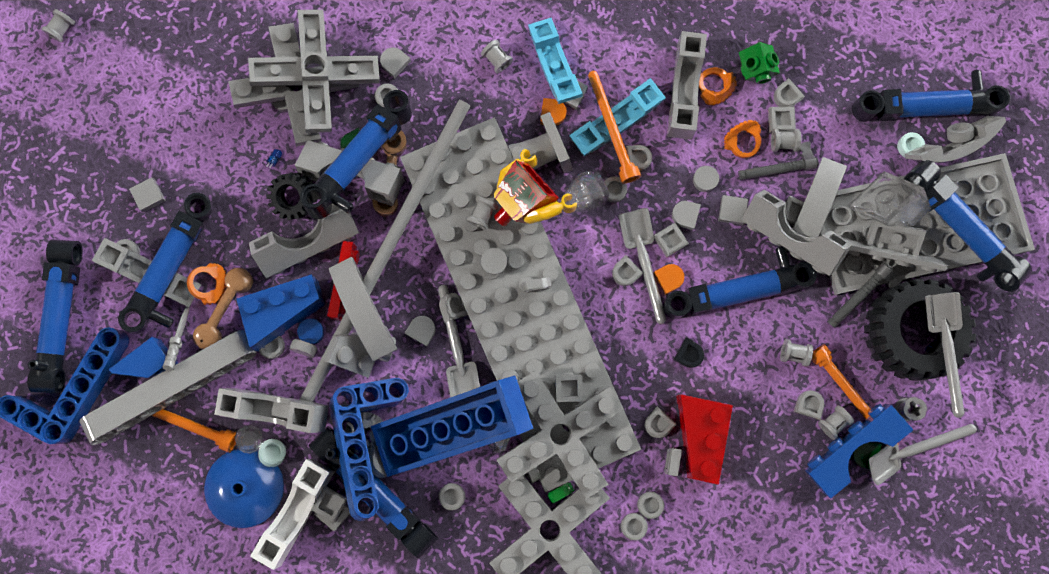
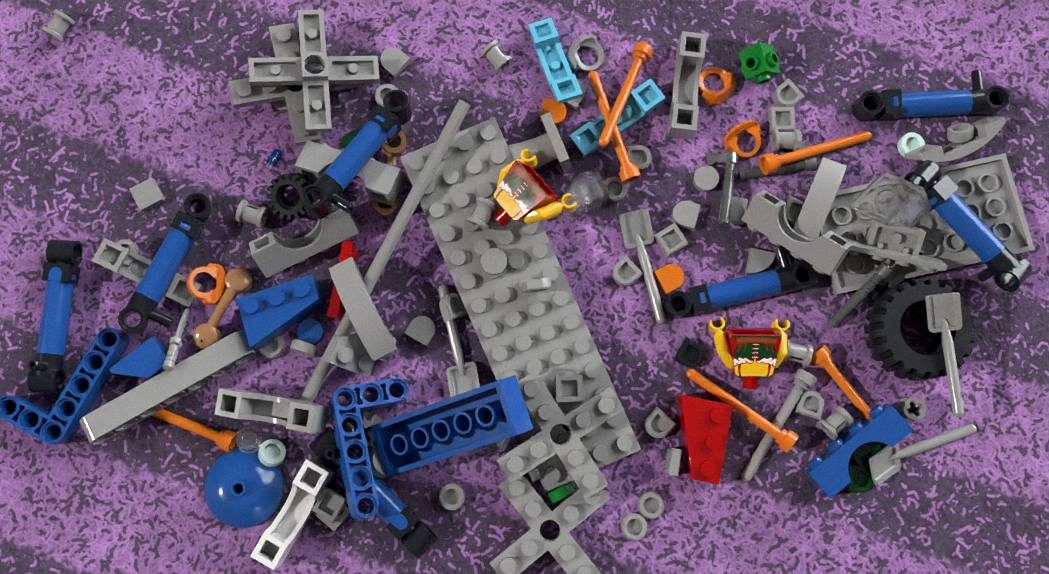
none -> light grey bush [235,200,269,229]
none -> light grey piece [566,34,604,72]
none -> orange piece [599,42,654,147]
none -> orange piece [686,368,799,453]
none -> dark grey piece [707,151,738,227]
none -> torso [709,317,790,389]
none -> light grey piece [741,368,817,482]
none -> light grey tile [745,248,776,274]
none -> orange piece [759,131,872,175]
none -> dark green tile [845,465,874,493]

